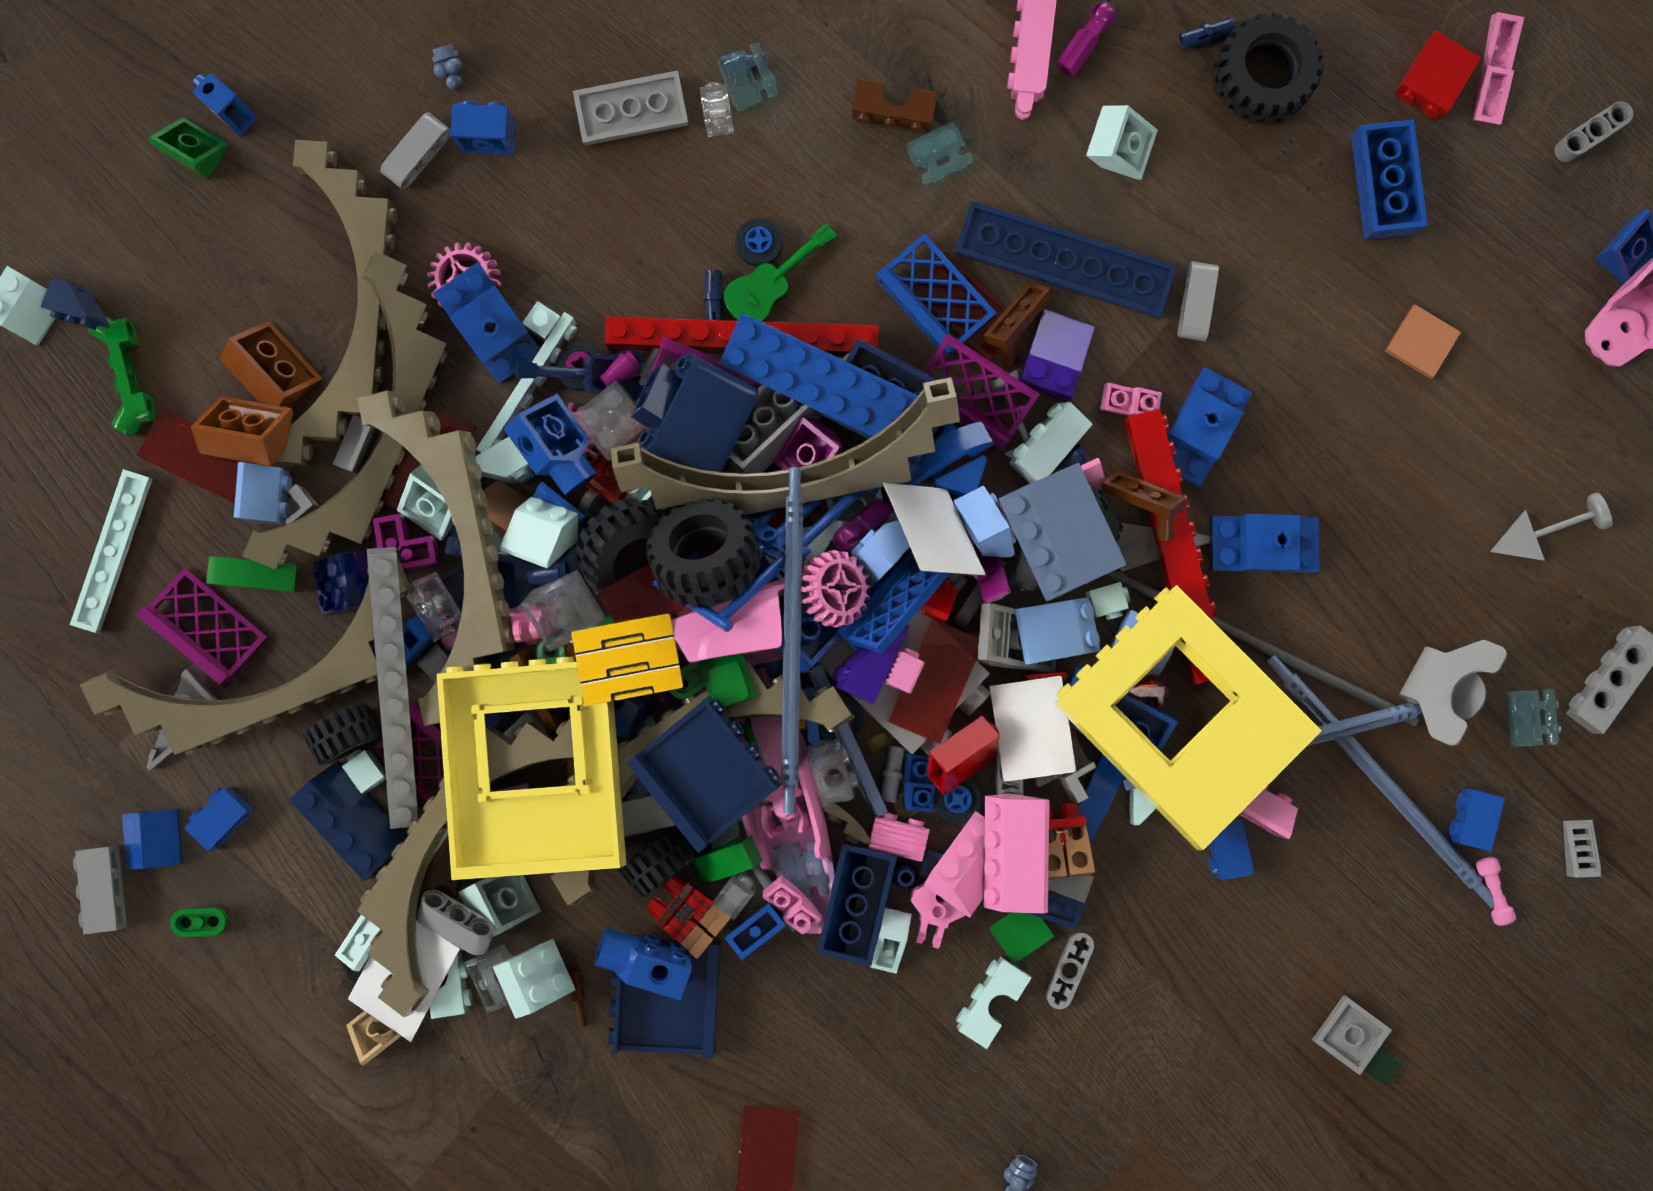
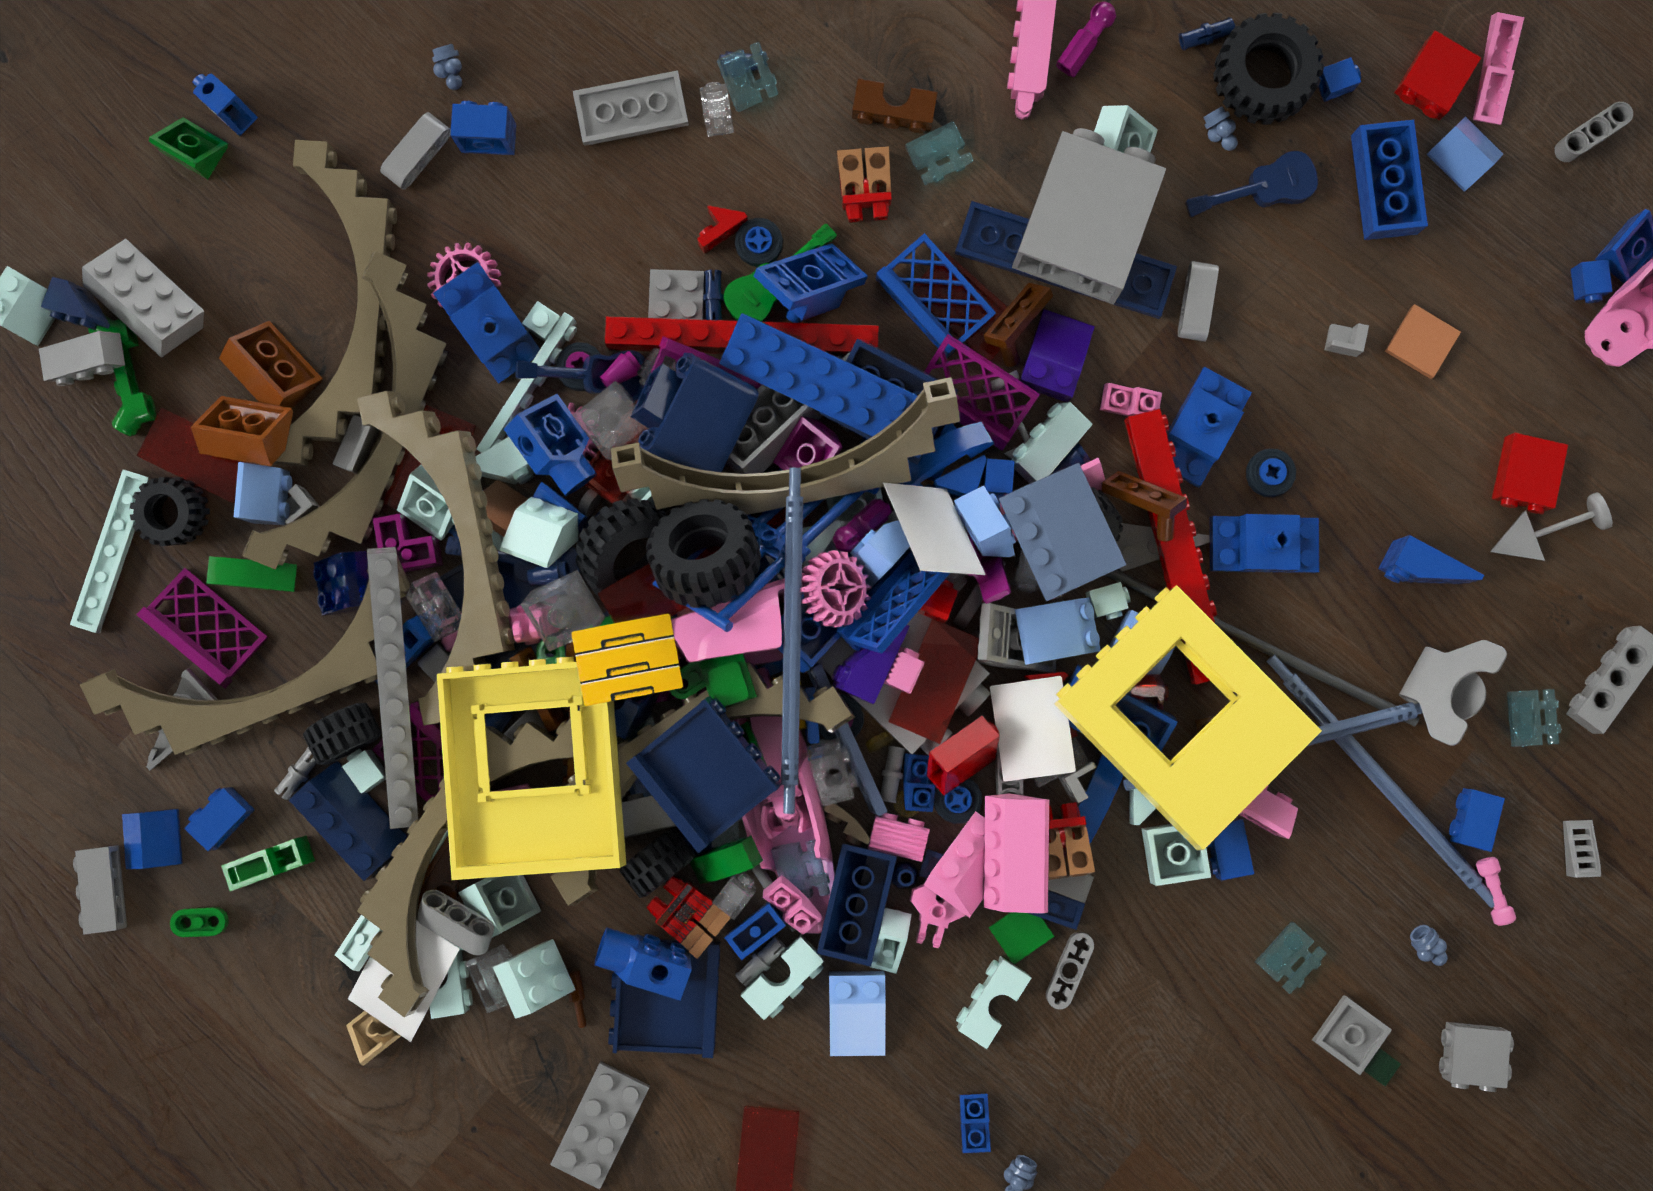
none -> light grey brick [39,331,125,386]
none -> light grey brick [82,239,204,357]
none -> black tyre [129,477,210,546]
none -> green slope [221,835,315,891]
none -> light grey pin [274,747,317,800]
none -> light grey plate [550,1061,650,1190]
none -> light grey plate [648,269,705,320]
none -> red slope [697,206,748,254]
none -> light grey pin [735,936,787,987]
none -> light aqua arch [741,934,824,1020]
none -> blue brick [754,243,868,323]
none -> light blue slope [829,971,885,1056]
none -> medium nougat hips [837,146,892,223]
none -> blue slope [959,1094,991,1153]
none -> blue brick [981,458,1015,504]
none -> light grey brick [1012,128,1166,305]
none -> light aqua brick [1141,824,1211,886]
none -> dark blue piece [1185,151,1318,217]
none -> sand blue piece [1203,106,1238,151]
none -> black wheel [1246,449,1296,498]
none -> clear light blue plate [1255,921,1327,994]
none -> blue brick [1318,57,1361,102]
none -> light grey panel [1325,323,1369,357]
none -> blue slope [1378,535,1484,584]
none -> sand blue piece [1410,925,1448,966]
none -> medium blue slope [1426,116,1503,192]
none -> light grey brick [1439,1022,1514,1092]
none -> red brick [1492,433,1568,514]
none -> blue brick [1571,260,1612,303]

